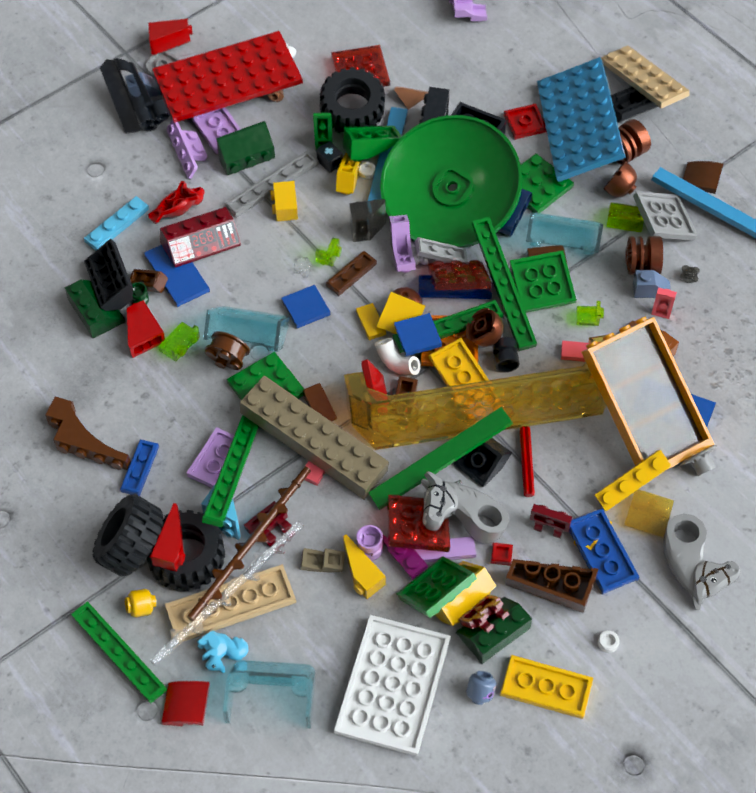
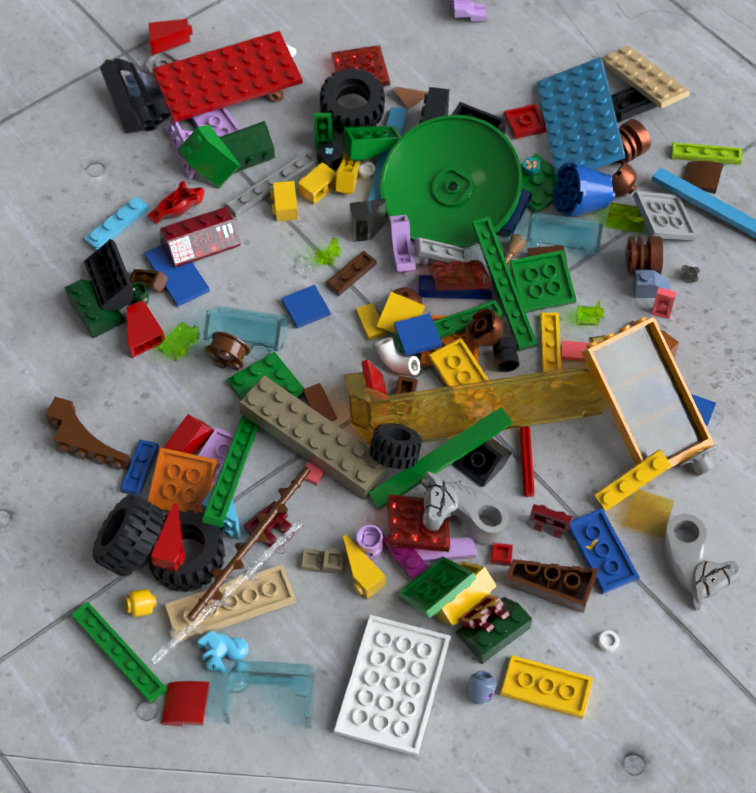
none -> orange plate [148,448,219,514]
none -> red slope [163,414,214,455]
none -> green slope [177,125,241,188]
none -> yellow brick [298,162,337,205]
none -> black tyre [369,423,423,469]
none -> nougat cone [505,234,527,265]
none -> teal tile [522,157,540,175]
none -> yellow tile [540,312,562,379]
none -> blue cone [553,163,615,217]
none -> lime tile [671,142,742,165]

